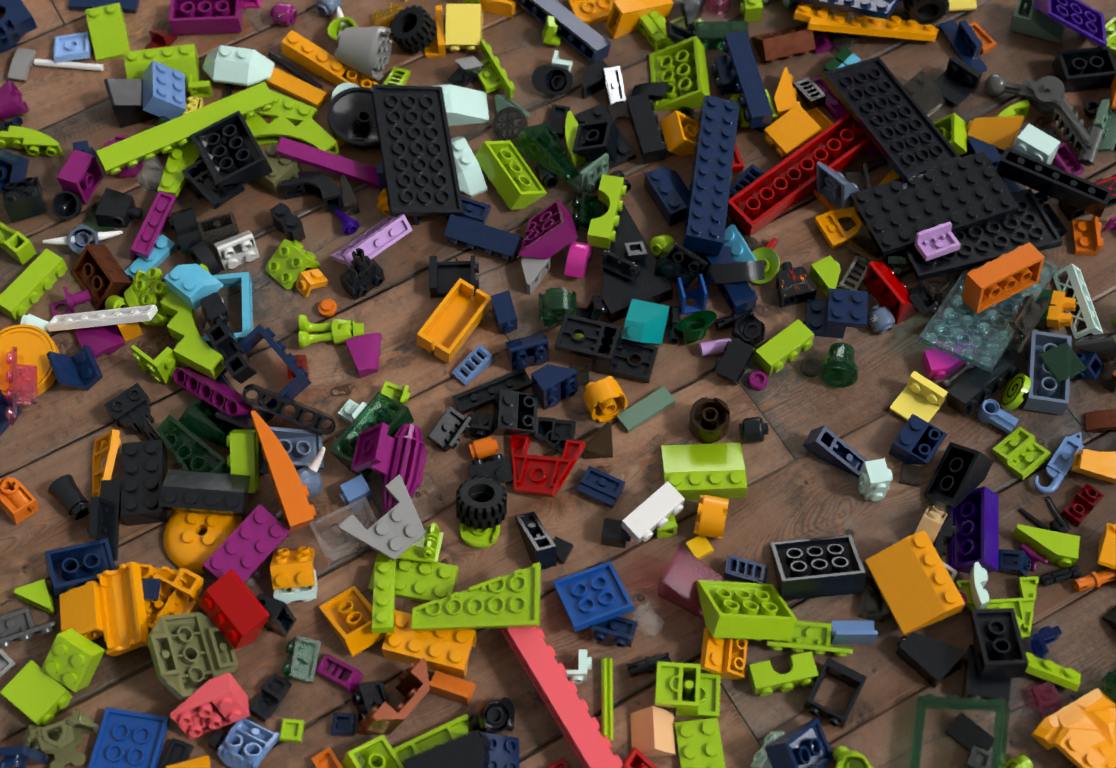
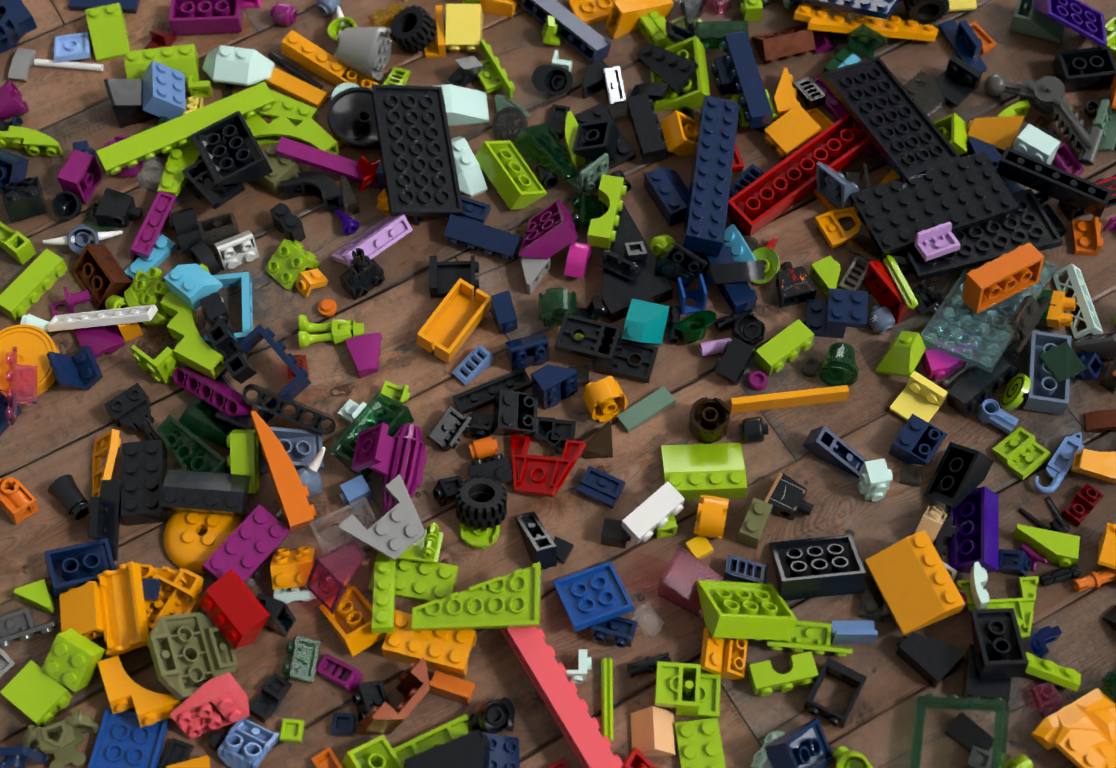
none -> light orange arch [98,655,181,727]
none -> clear pink slope [305,540,367,614]
none -> red bracket [356,156,380,191]
none -> black bracket [433,476,463,507]
none -> black wing [636,41,699,95]
none -> light orange tile [730,385,849,414]
none -> olive brick [737,498,773,549]
none -> black torso [764,472,814,520]
none -> clear green bracket [847,24,887,59]
none -> lime slope [875,331,926,377]
none -> lime axle [883,255,918,309]

